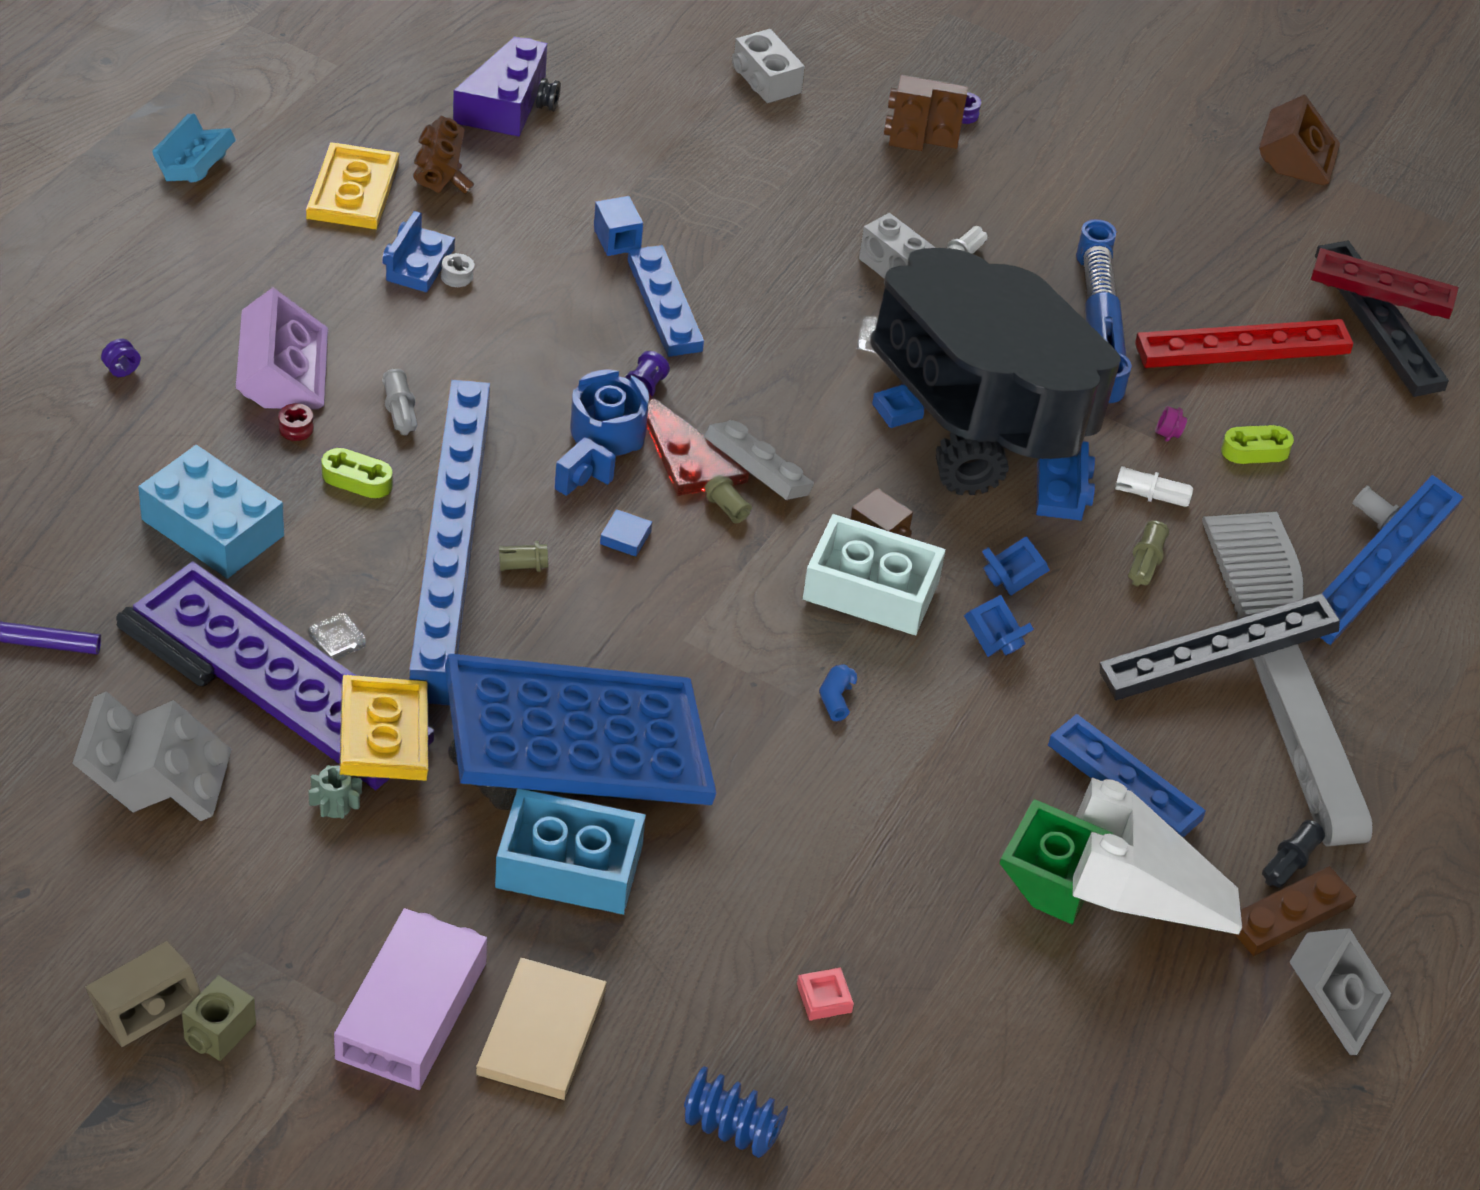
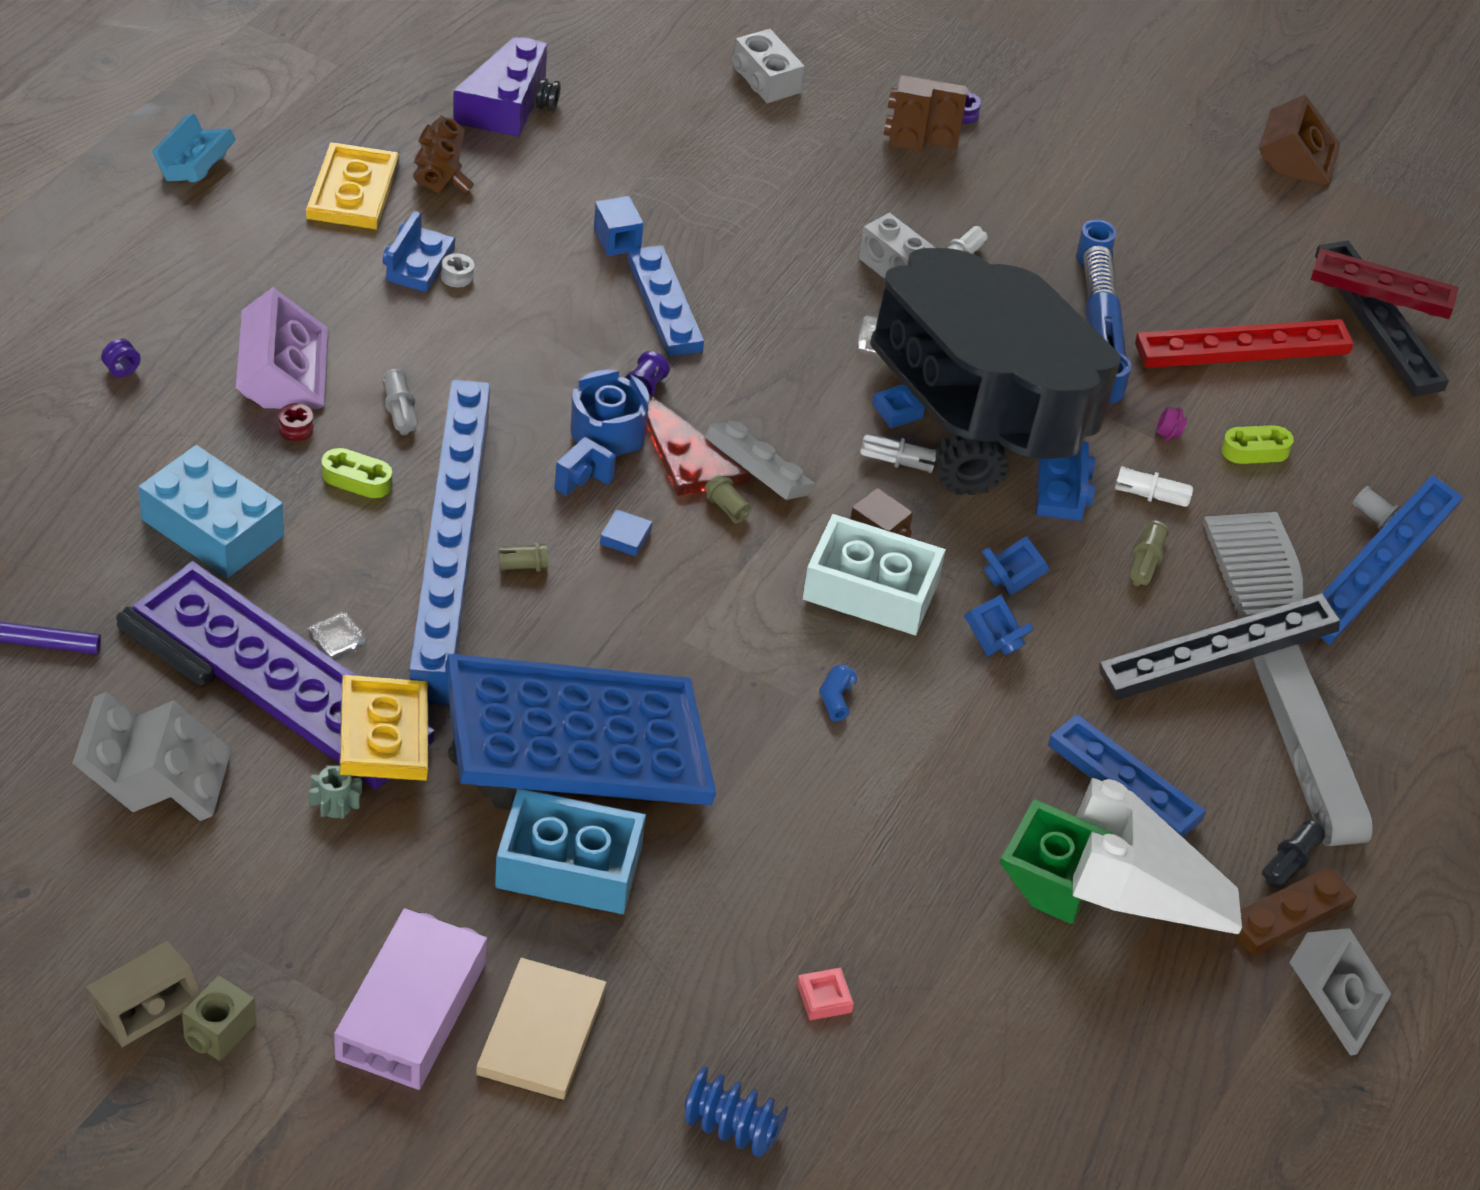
none -> light grey axle [860,433,937,474]

